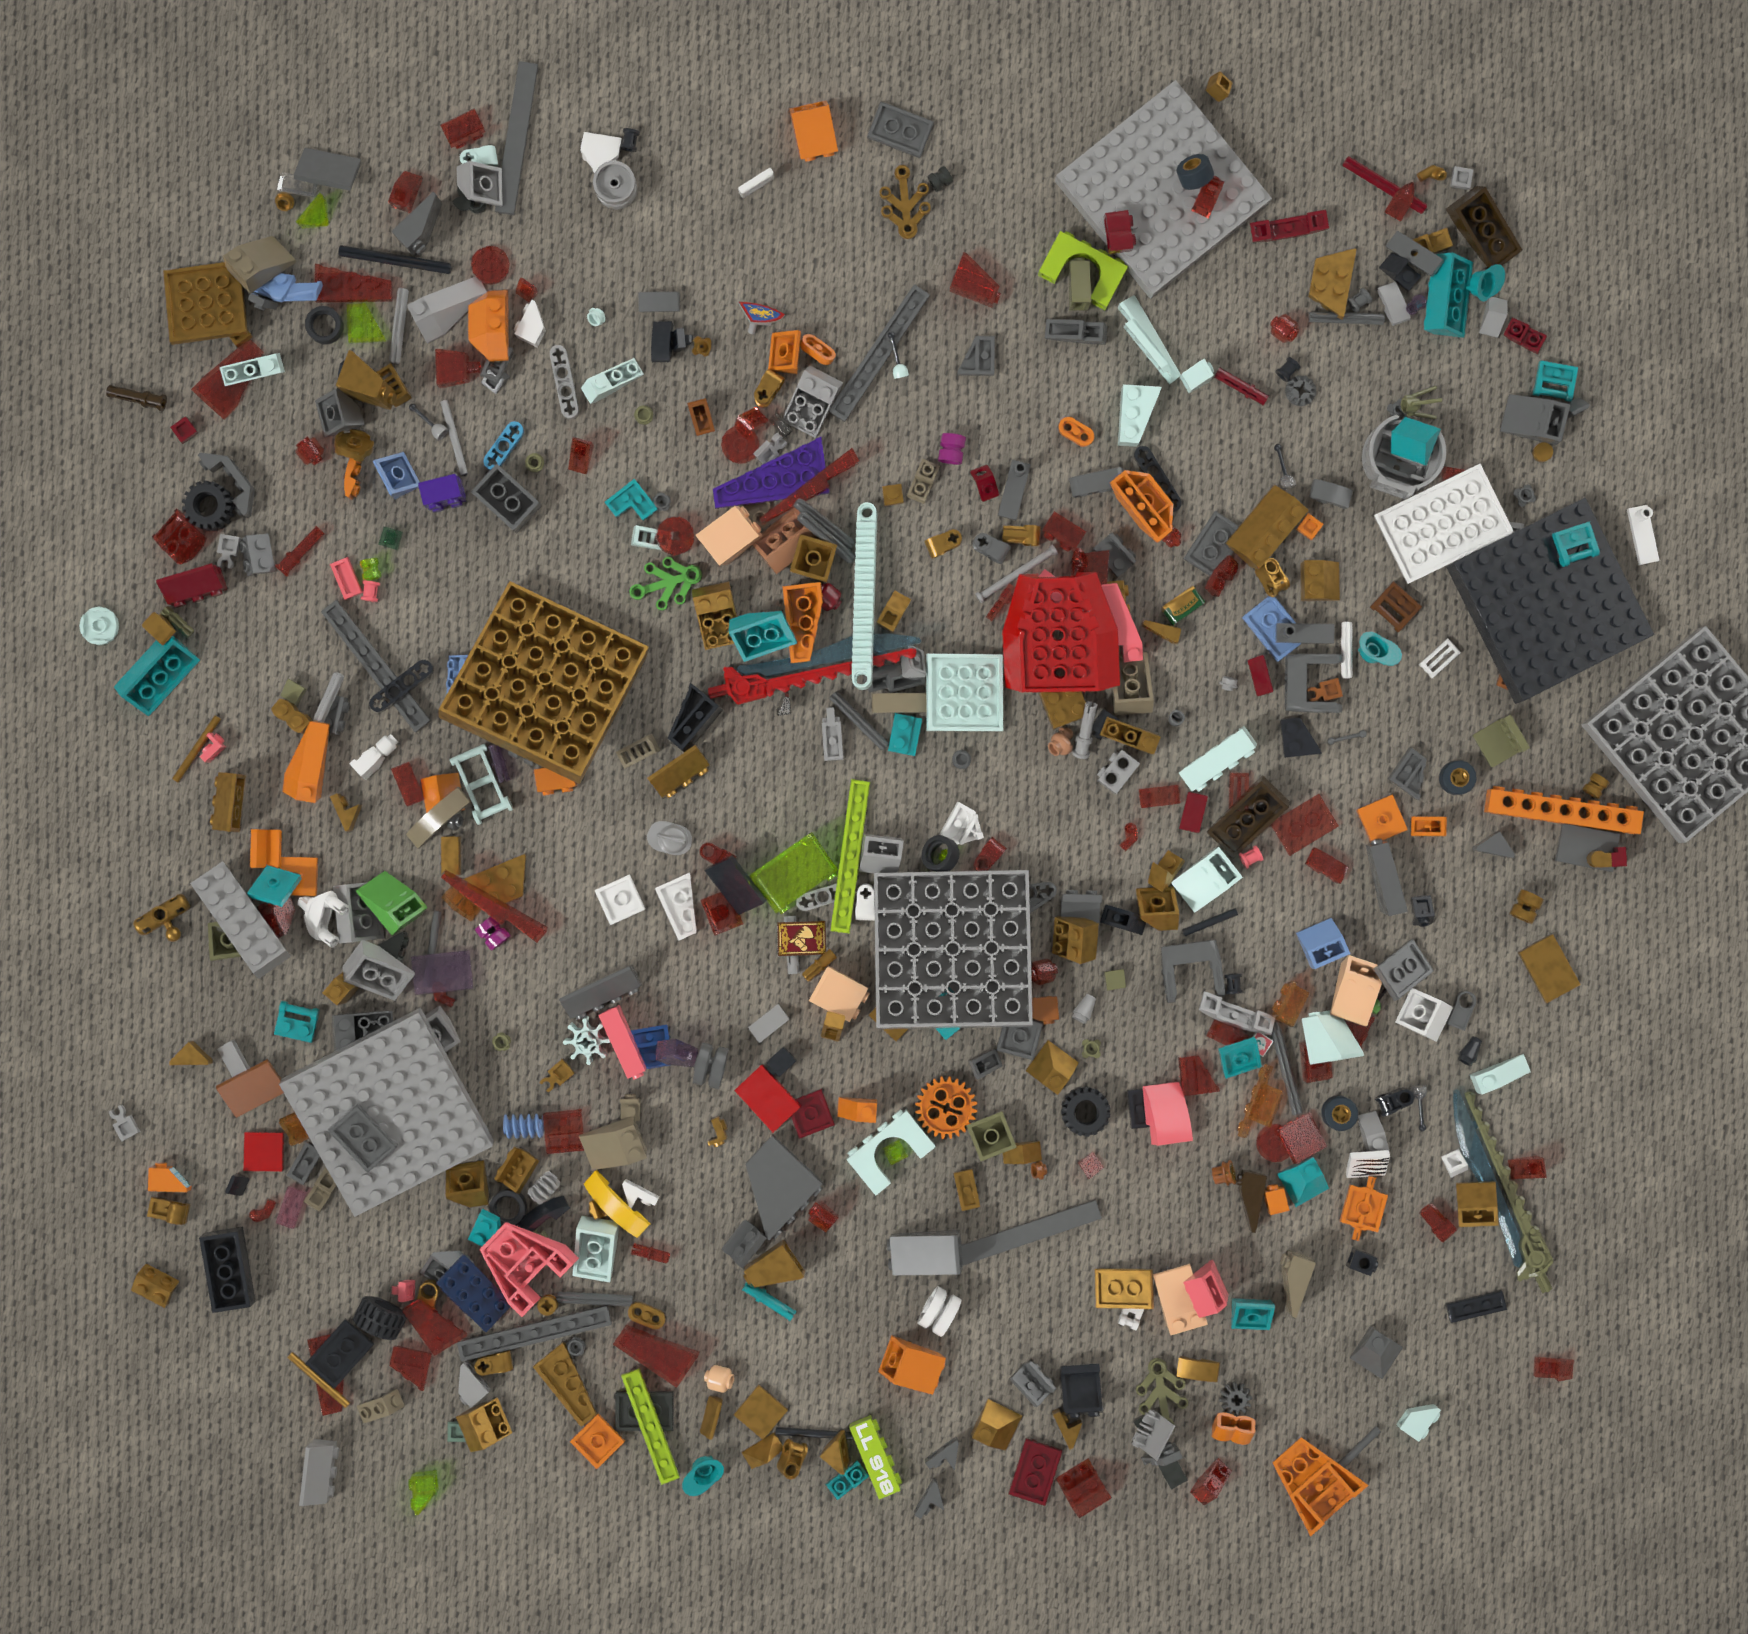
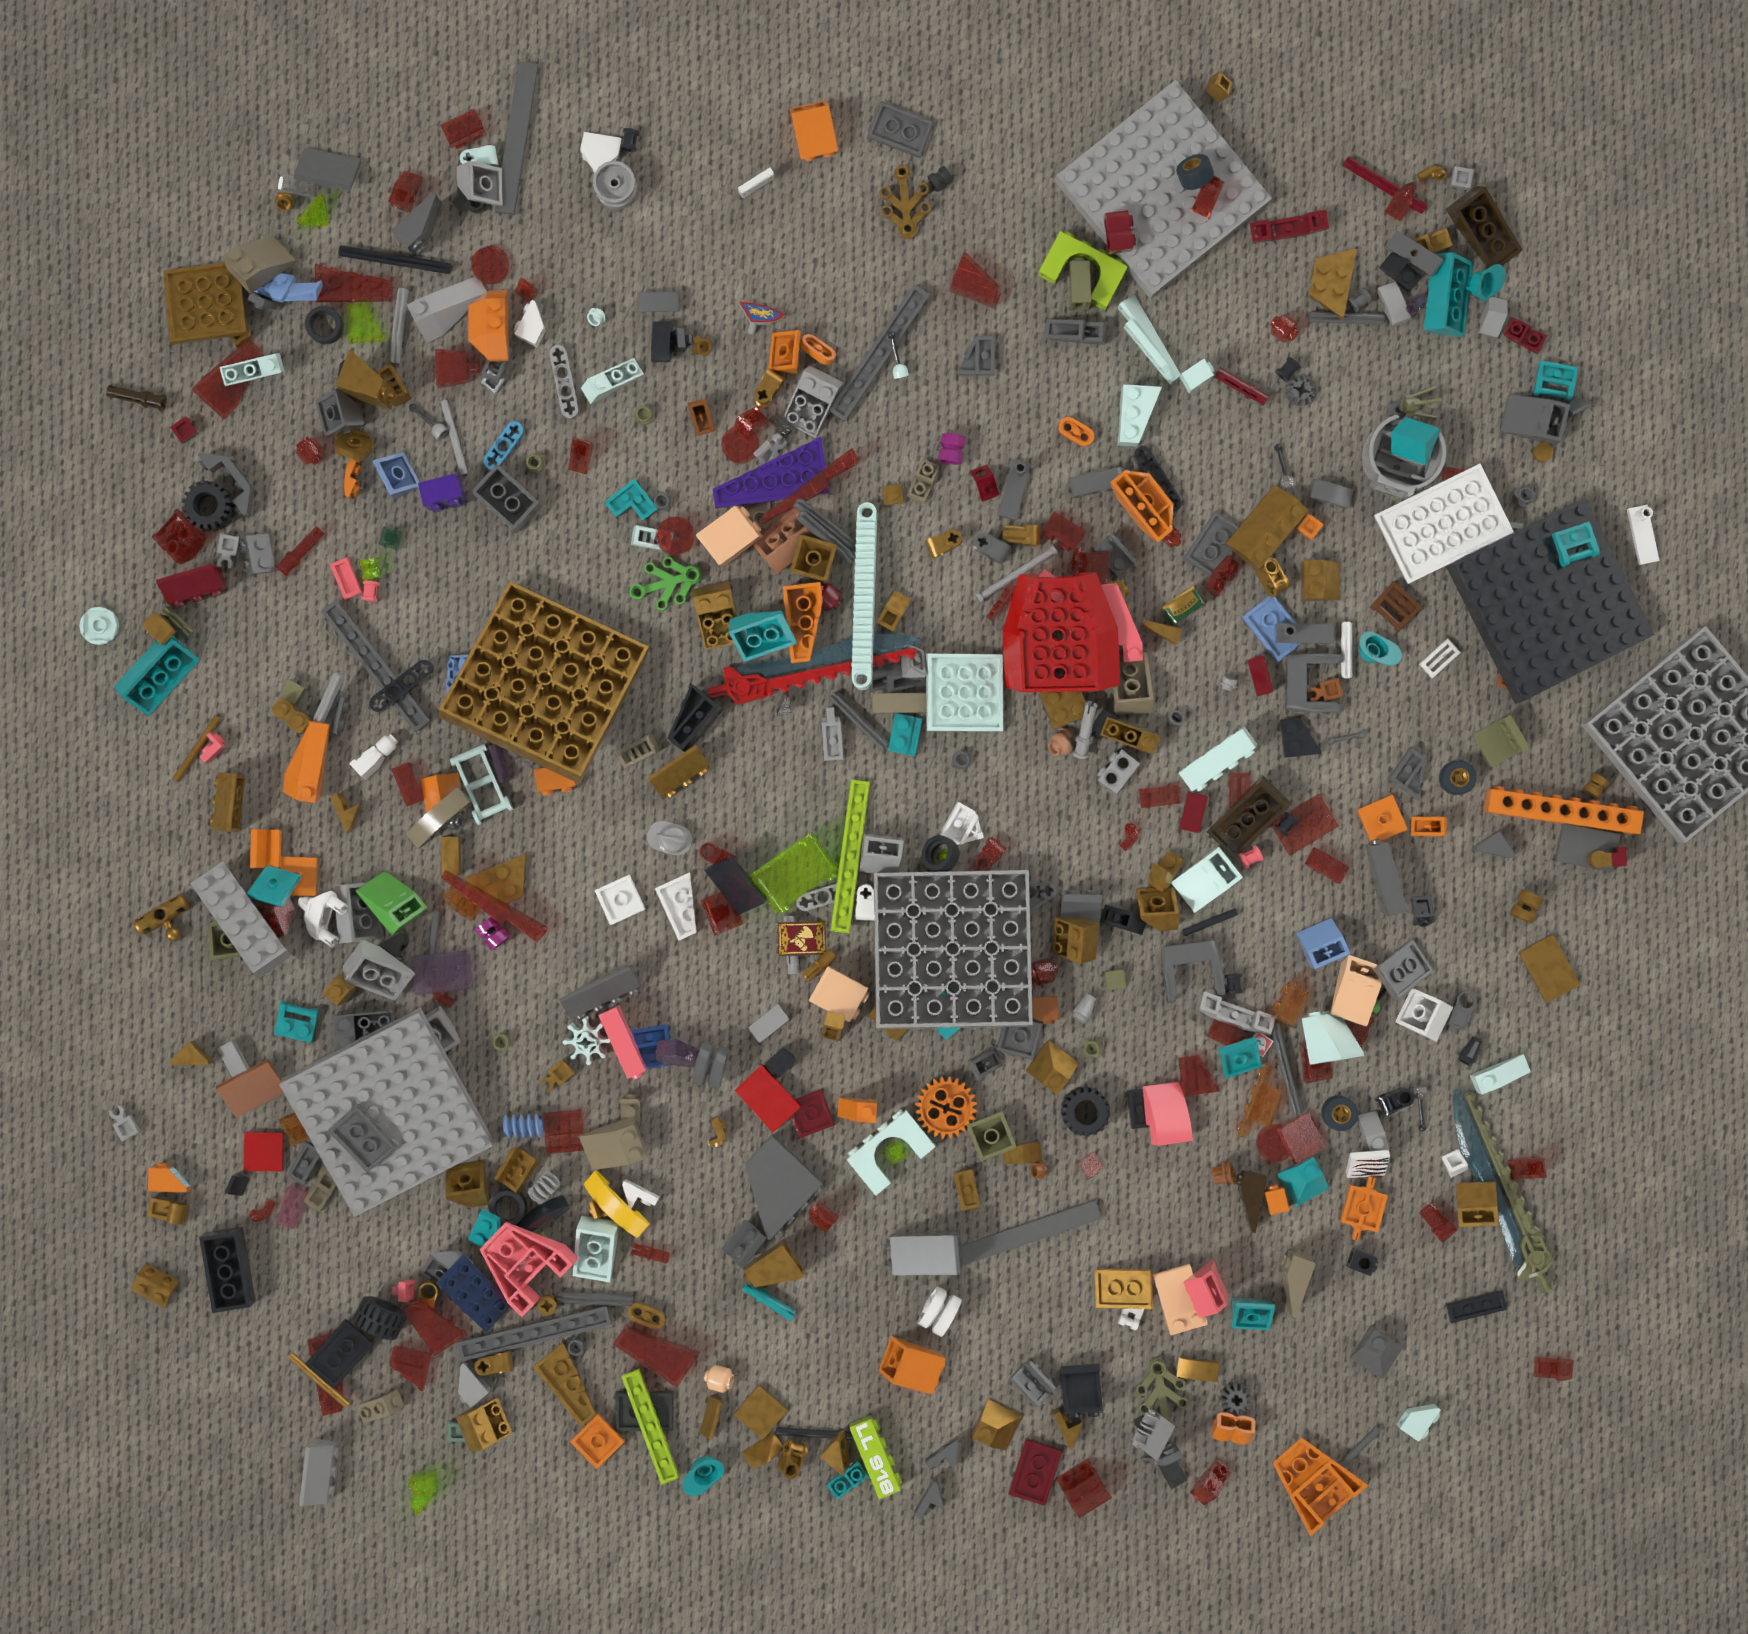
none -> black bush [1274,812,1299,837]

